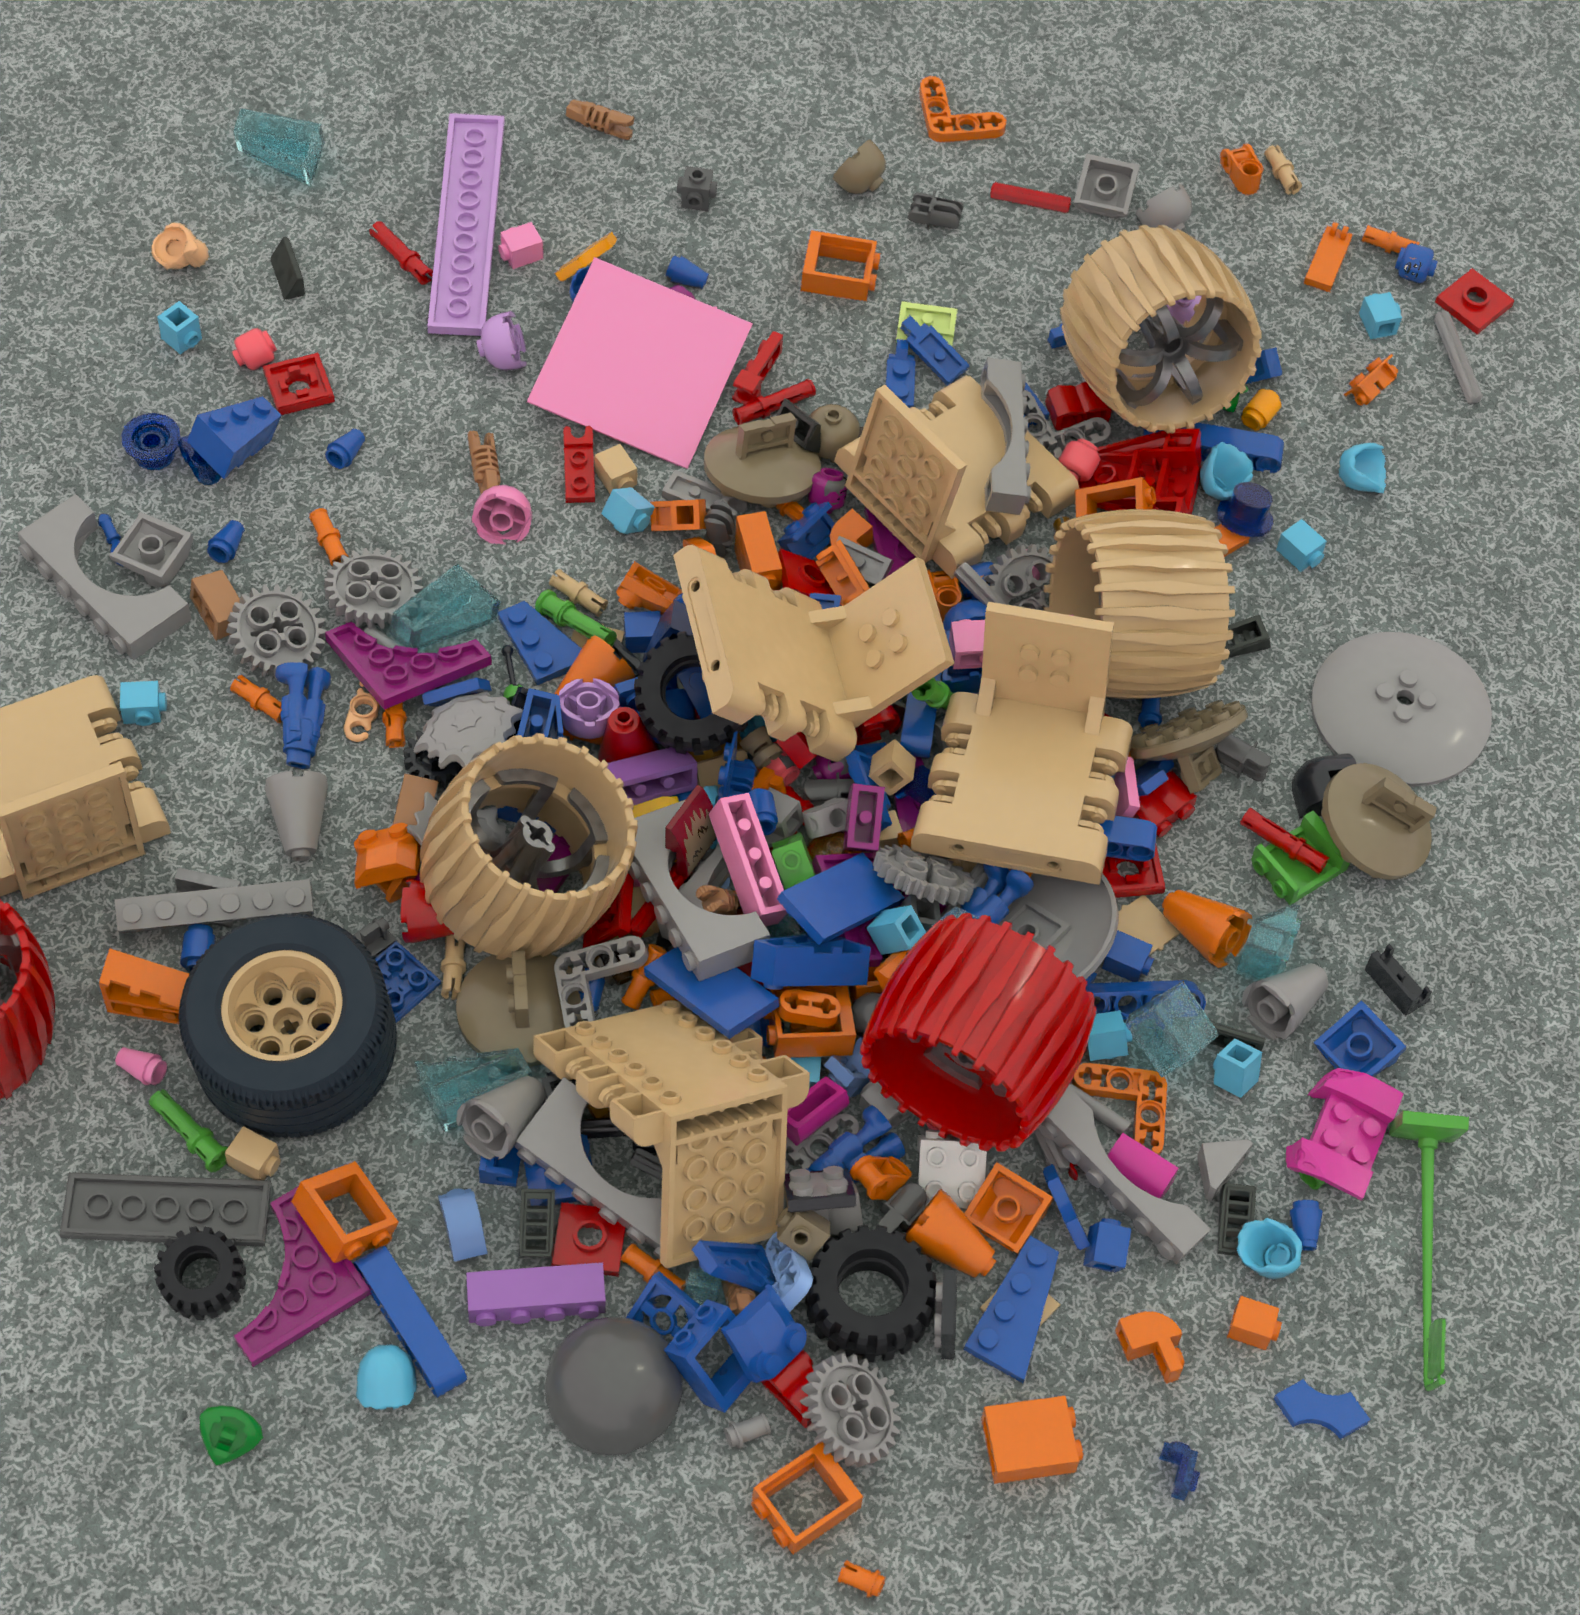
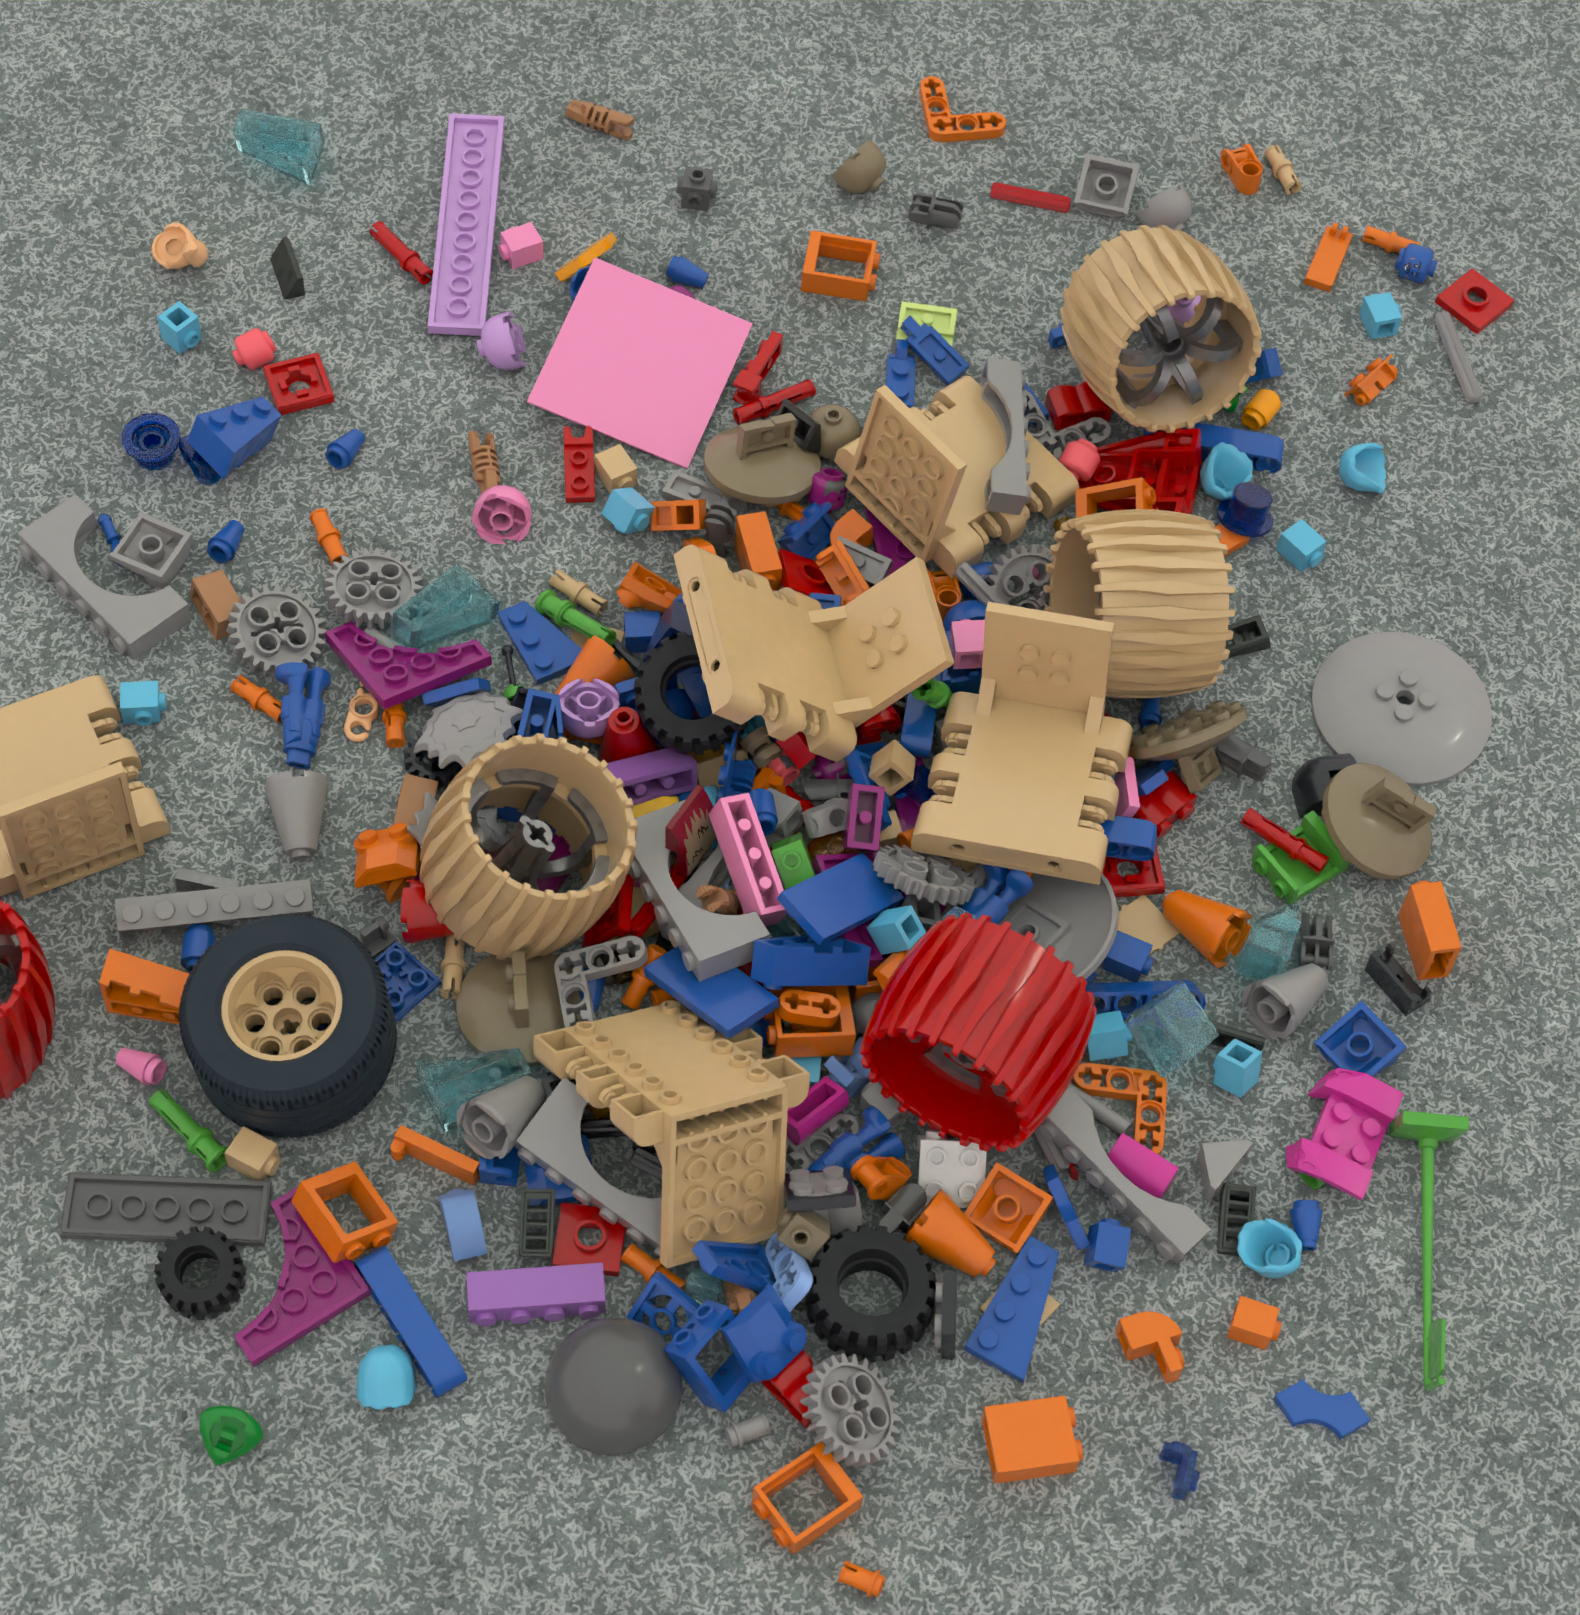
none -> orange hinge [390,1125,480,1186]
none -> dark grey arm [1298,912,1335,970]
none -> orange brick [1398,881,1462,981]

